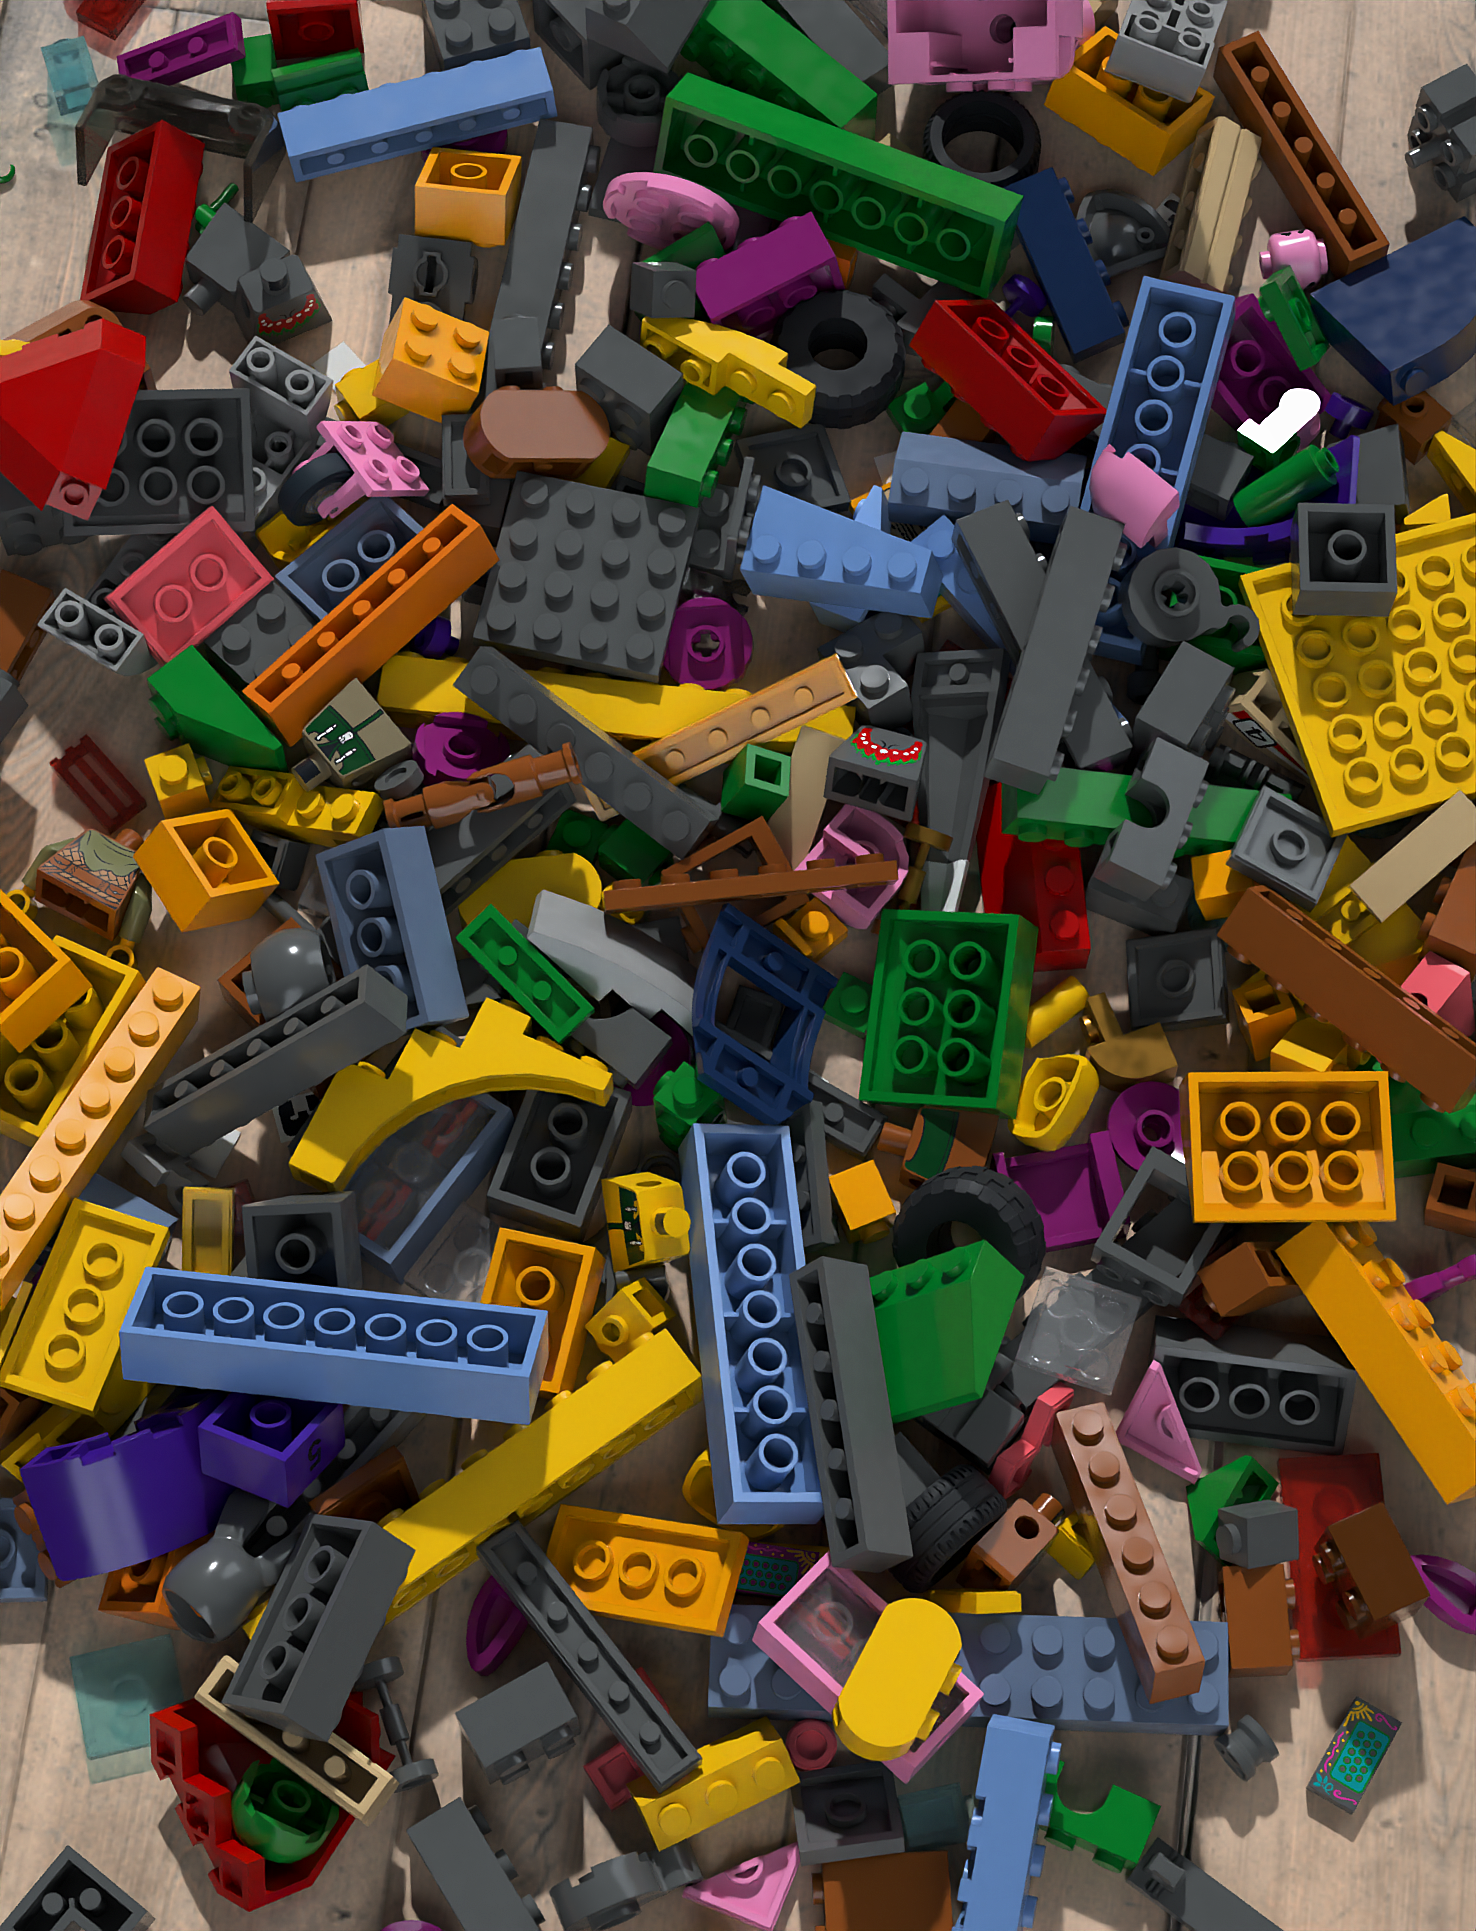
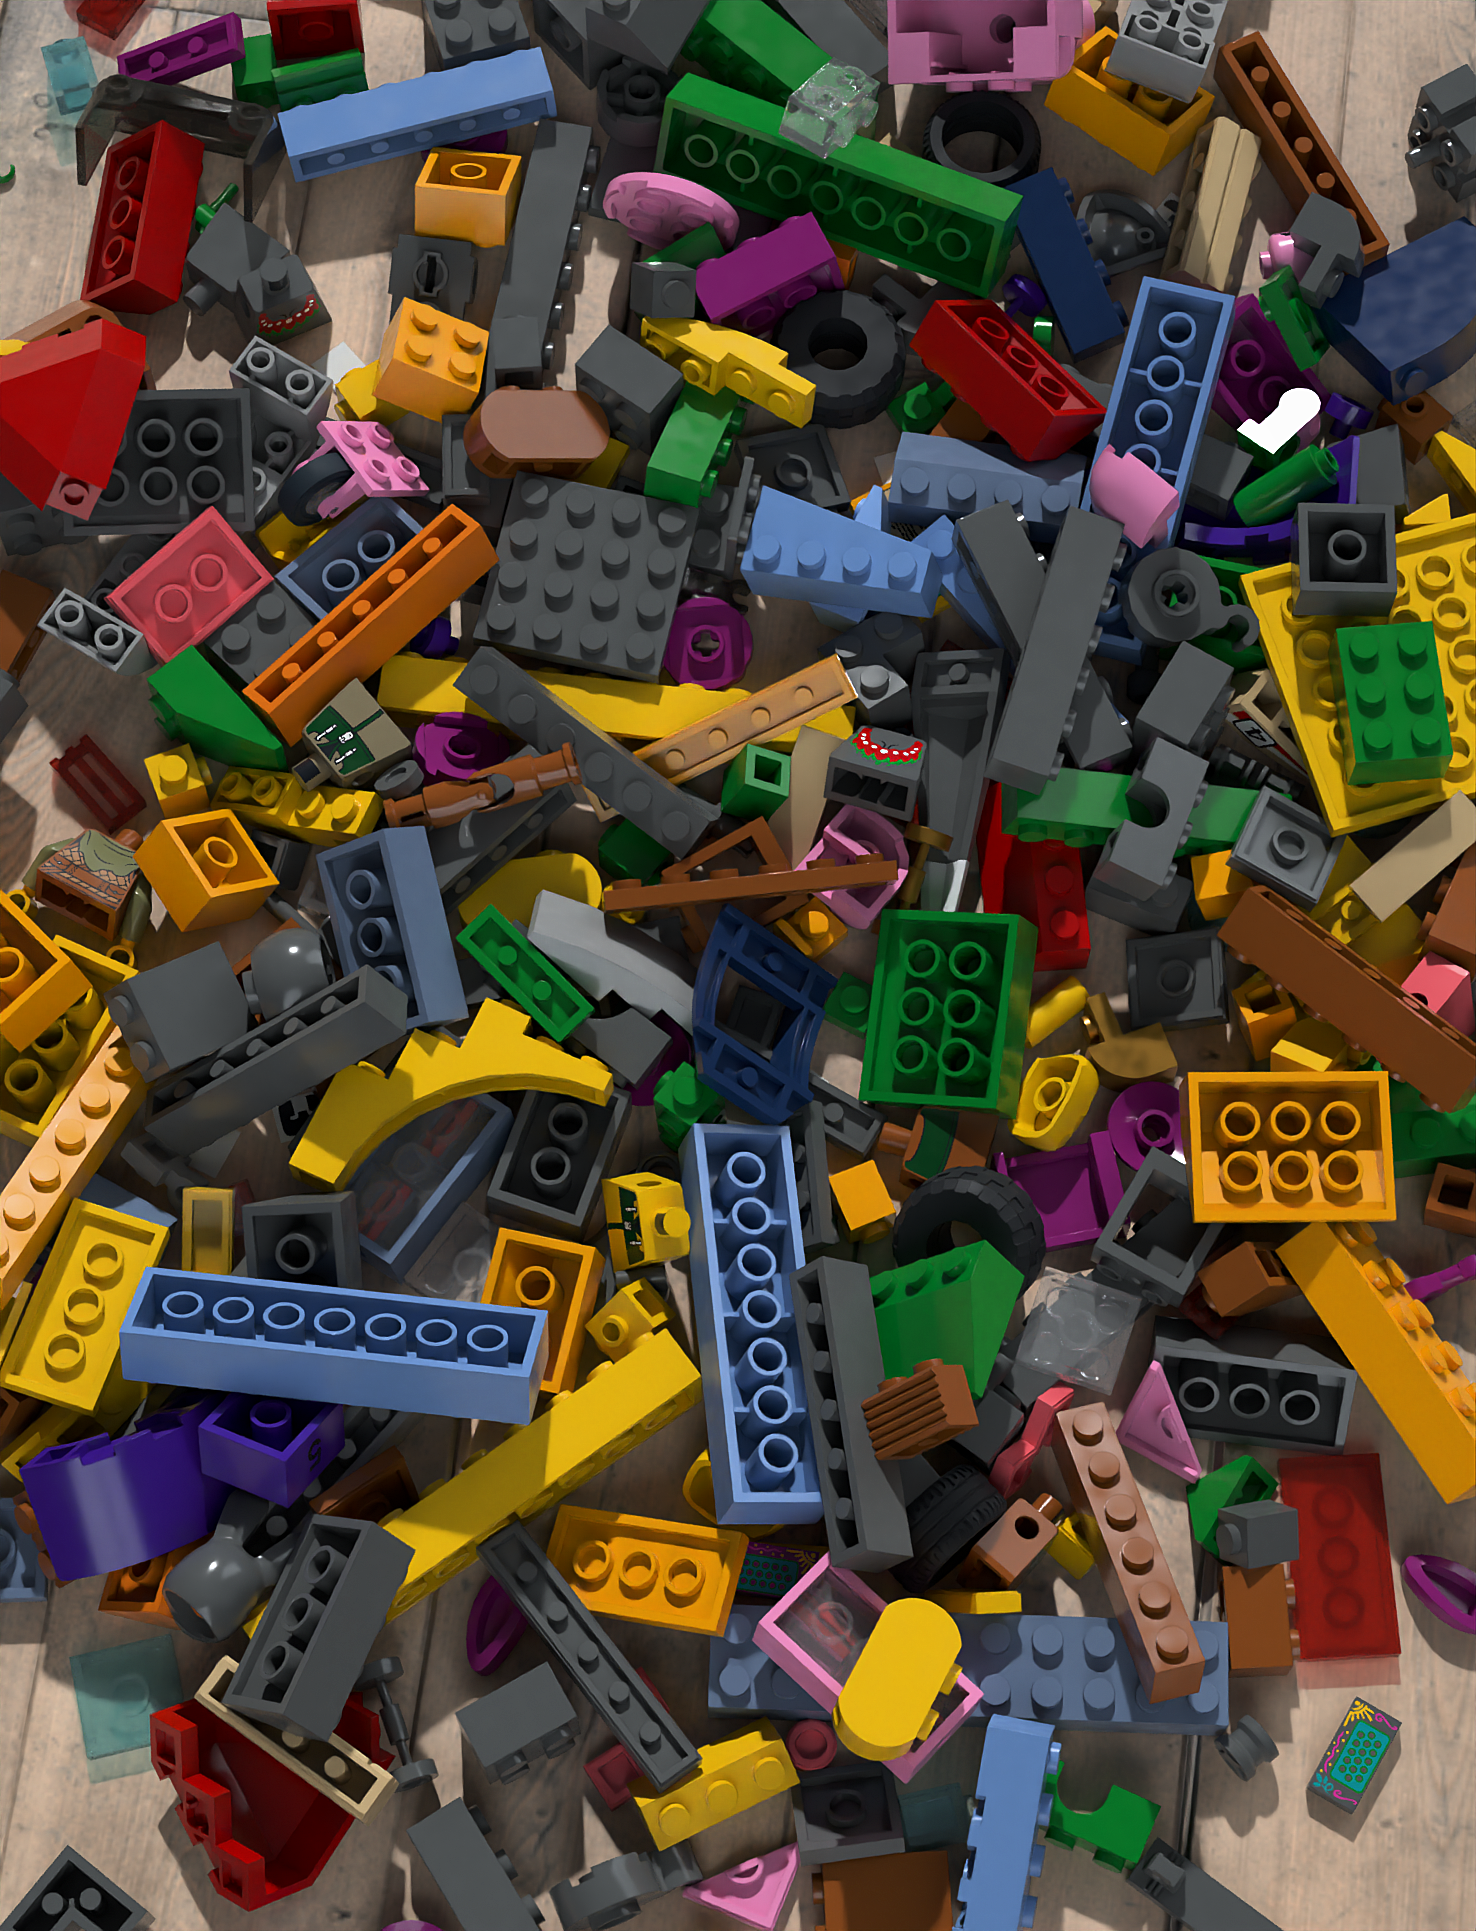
green cylinder [231,1758,339,1863] -> none
green plate [546,809,609,866] -> none
reddish brown brick [1312,1501,1431,1640] -> none
none -> dark grey brick [103,941,260,1083]
none -> clear brick [778,57,880,159]
none -> dark orange brick [861,1358,979,1460]
none -> dark grey brick [1289,192,1365,309]
none -> green brick [1328,621,1453,785]

